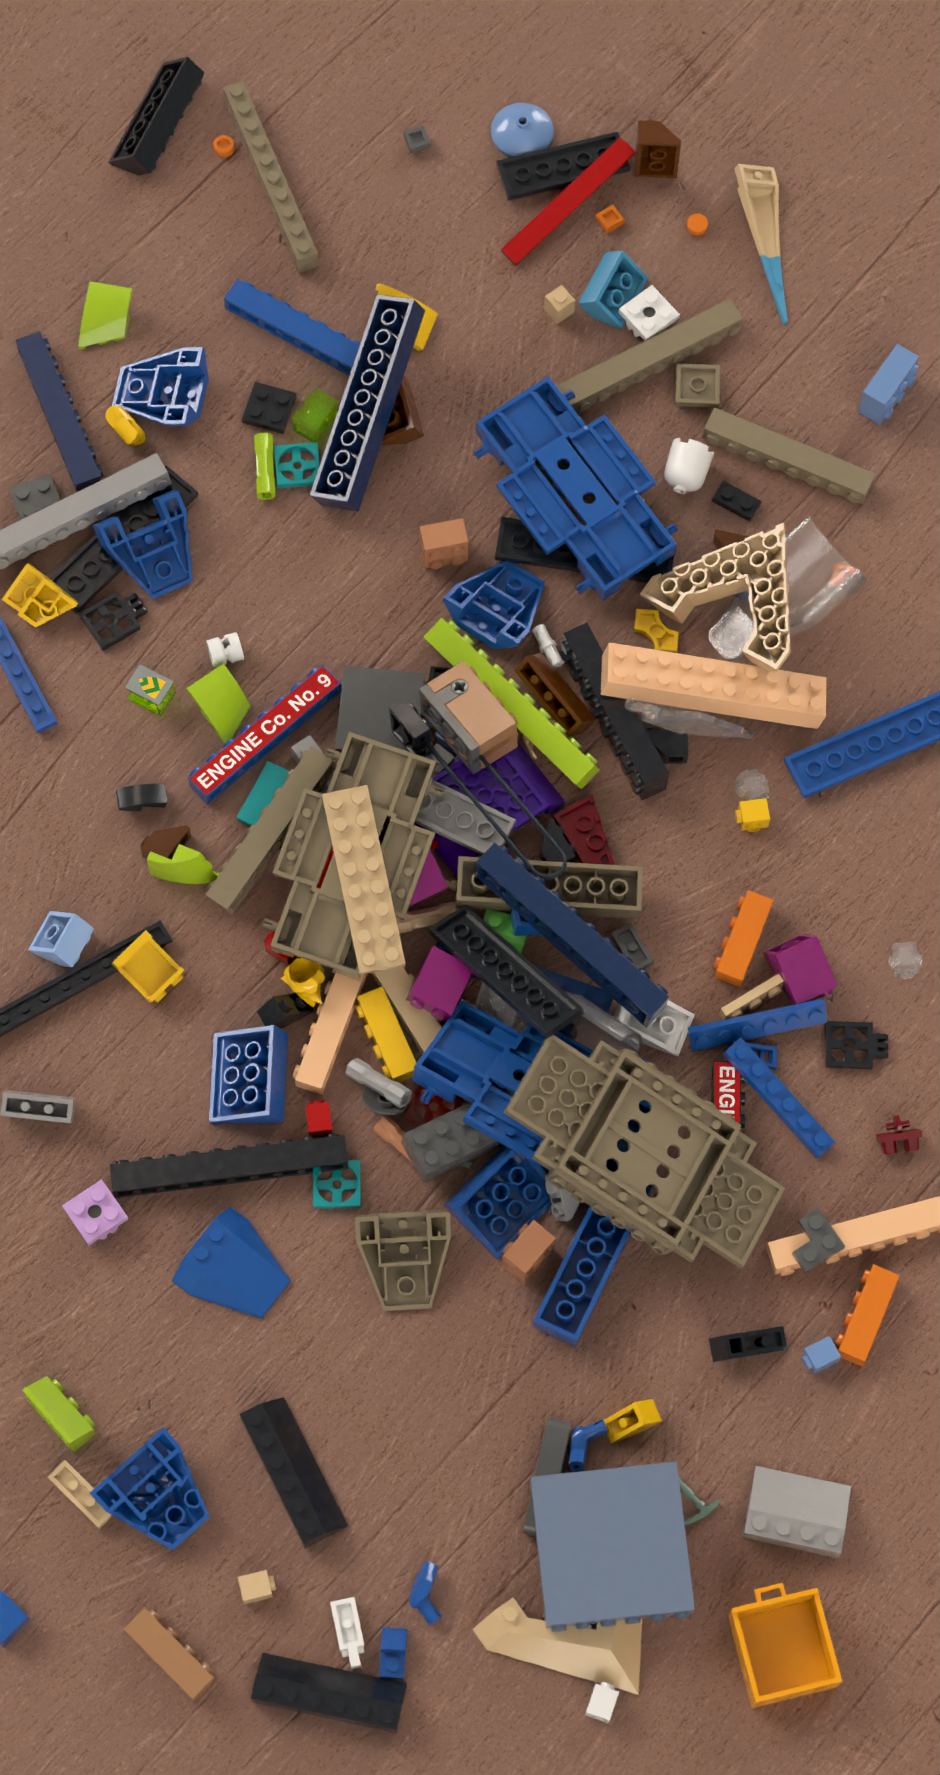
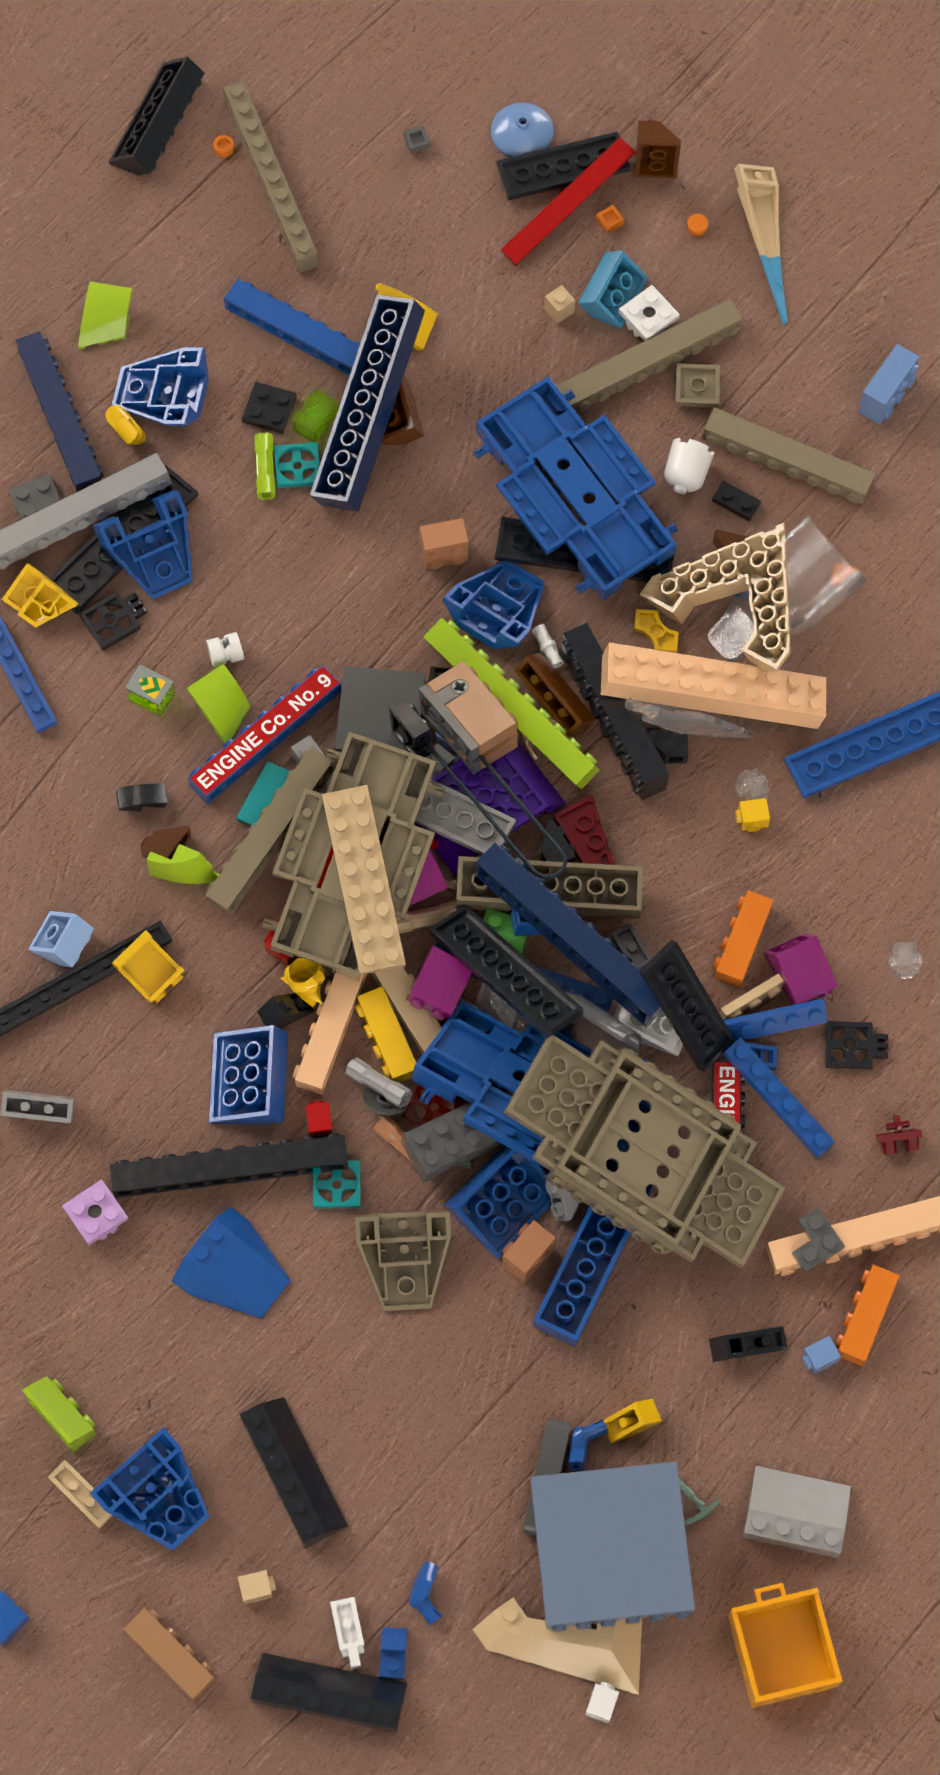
none -> black plate [639,940,735,1072]

